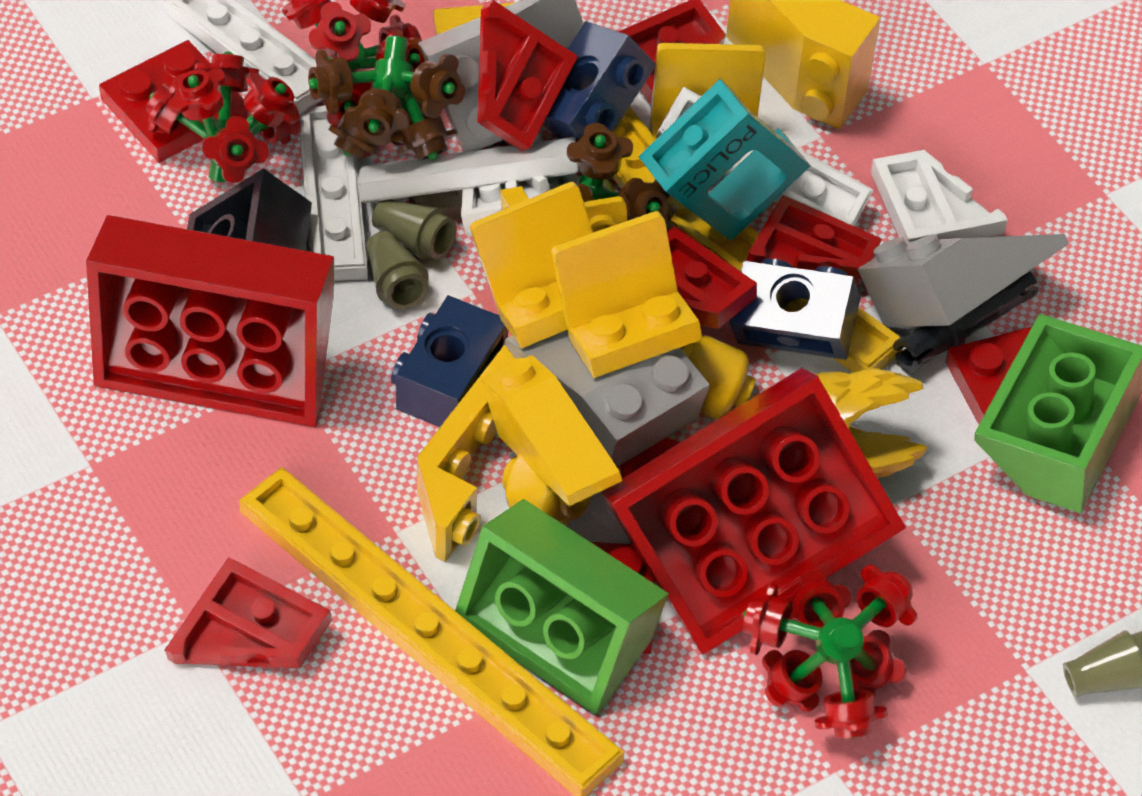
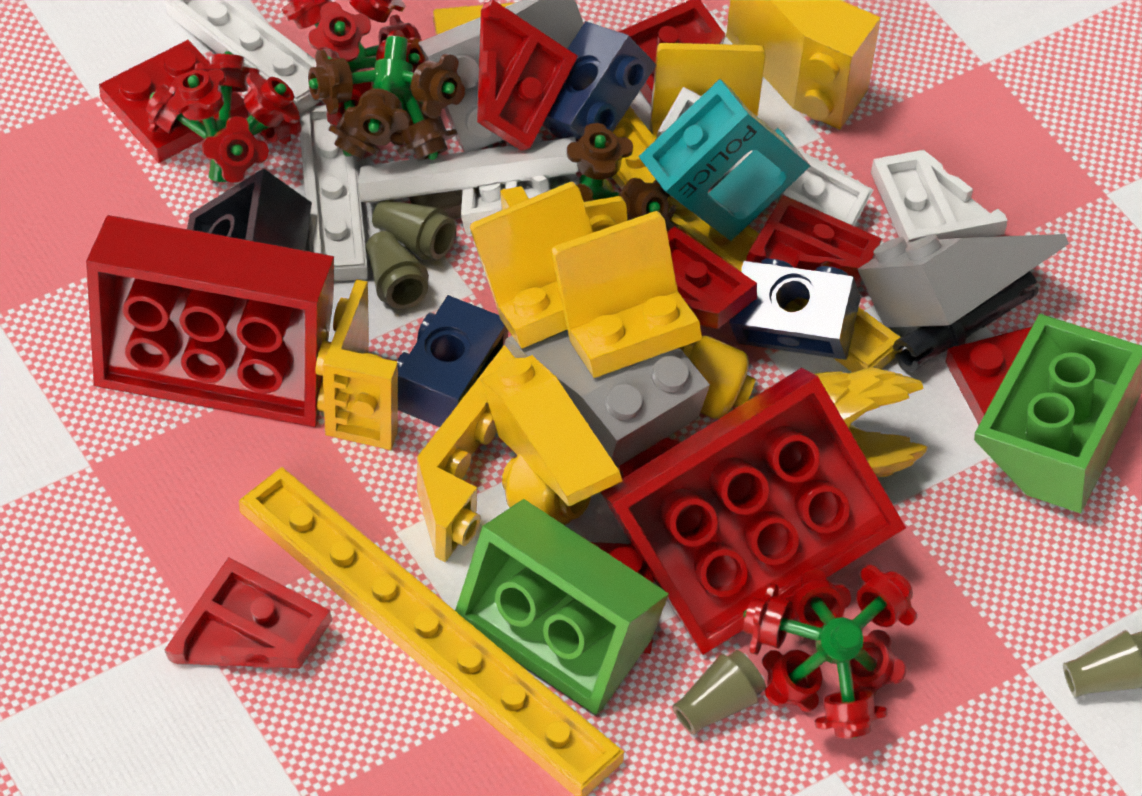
none -> yellow bracket [316,279,398,450]
none -> olive cone [672,650,766,735]

